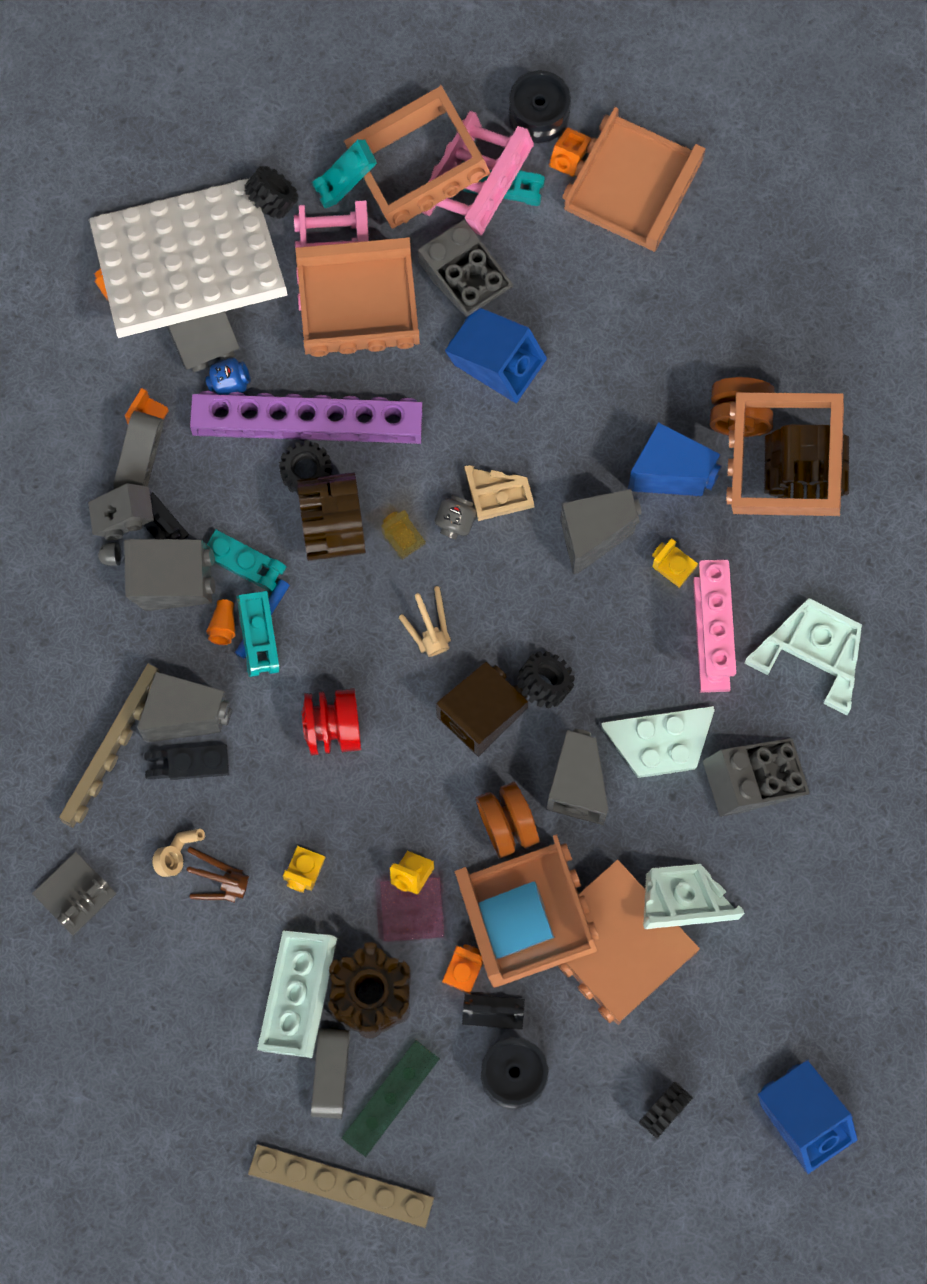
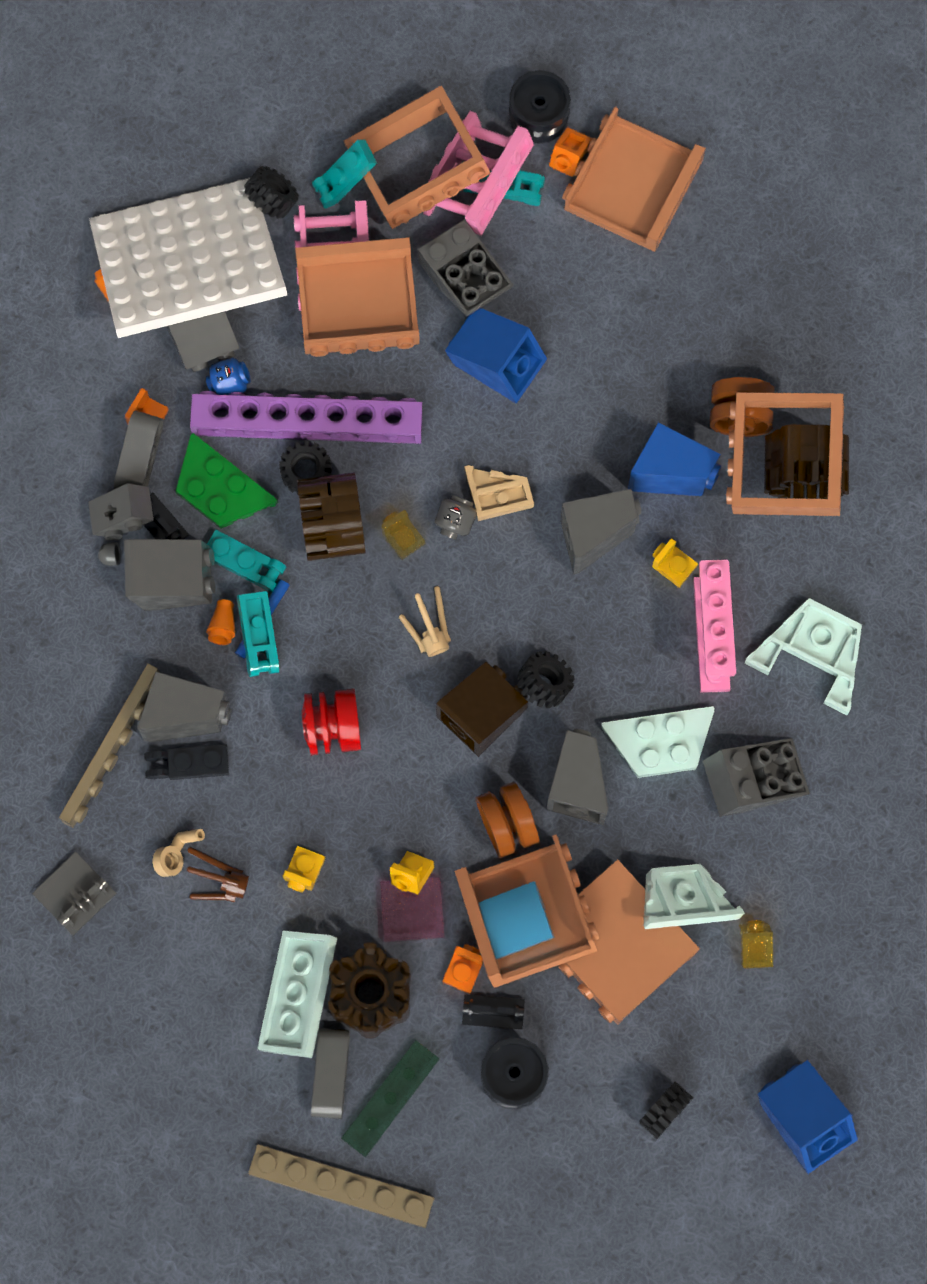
none -> green wing [176,433,278,529]
none -> clear yellow bracket [739,920,773,968]

